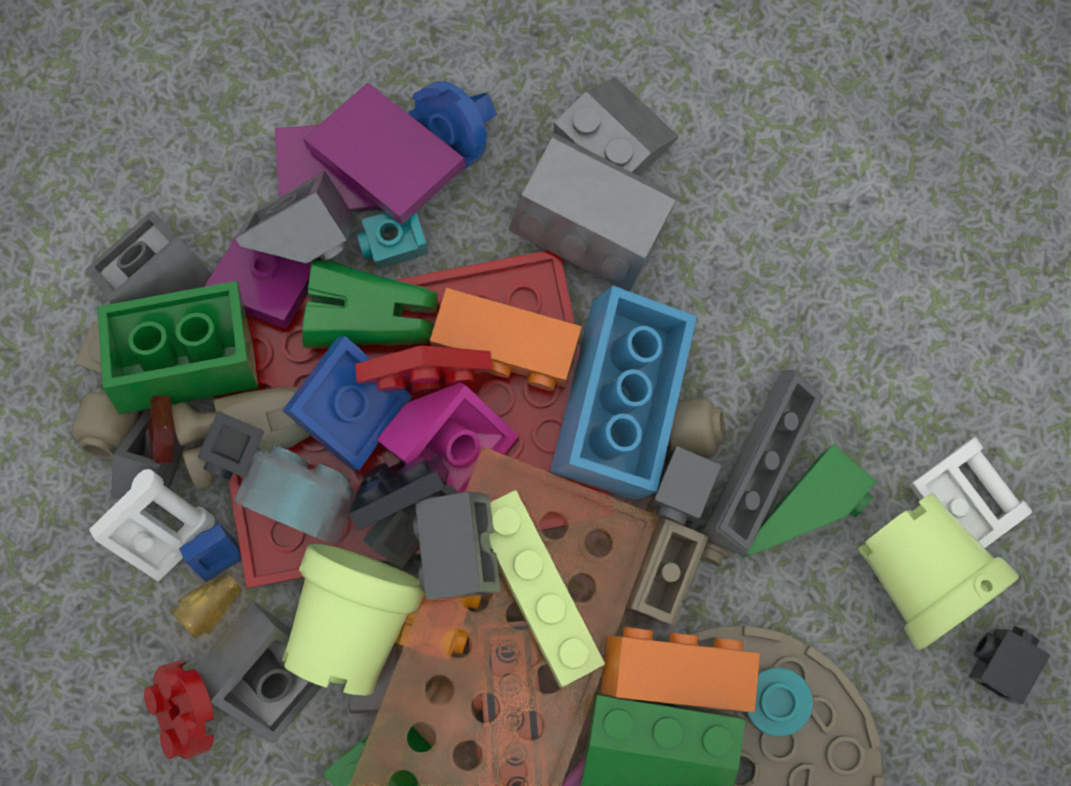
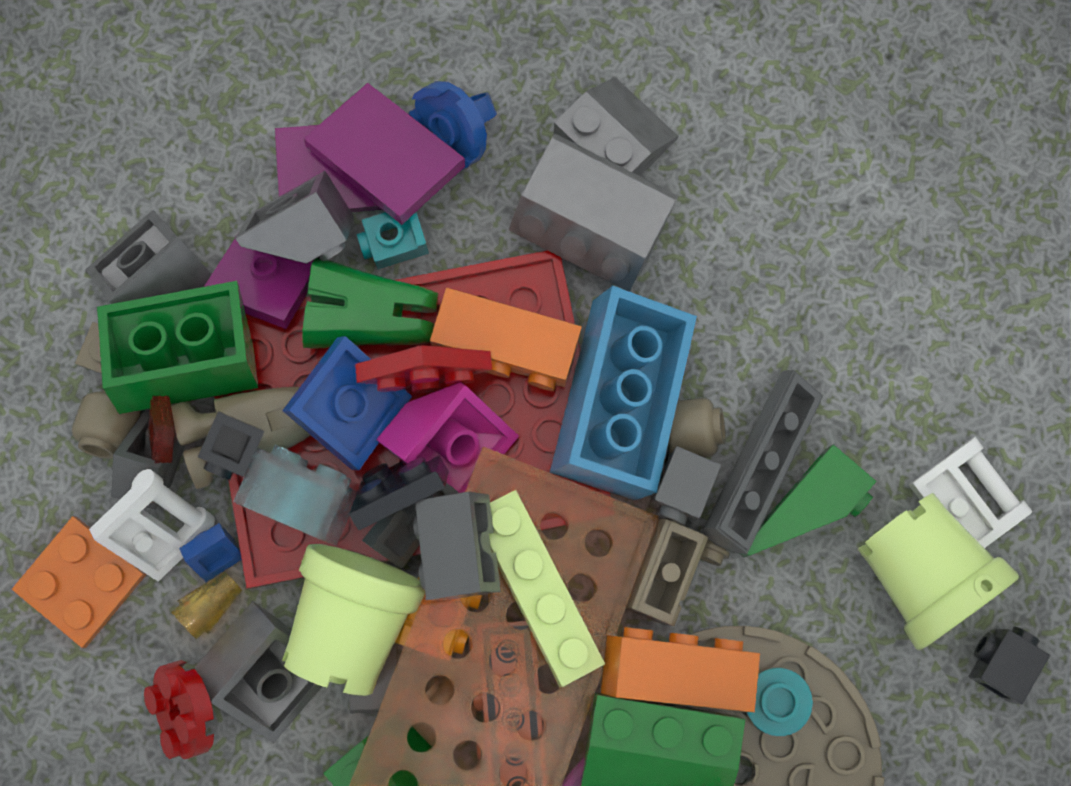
none -> orange plate [12,516,147,648]

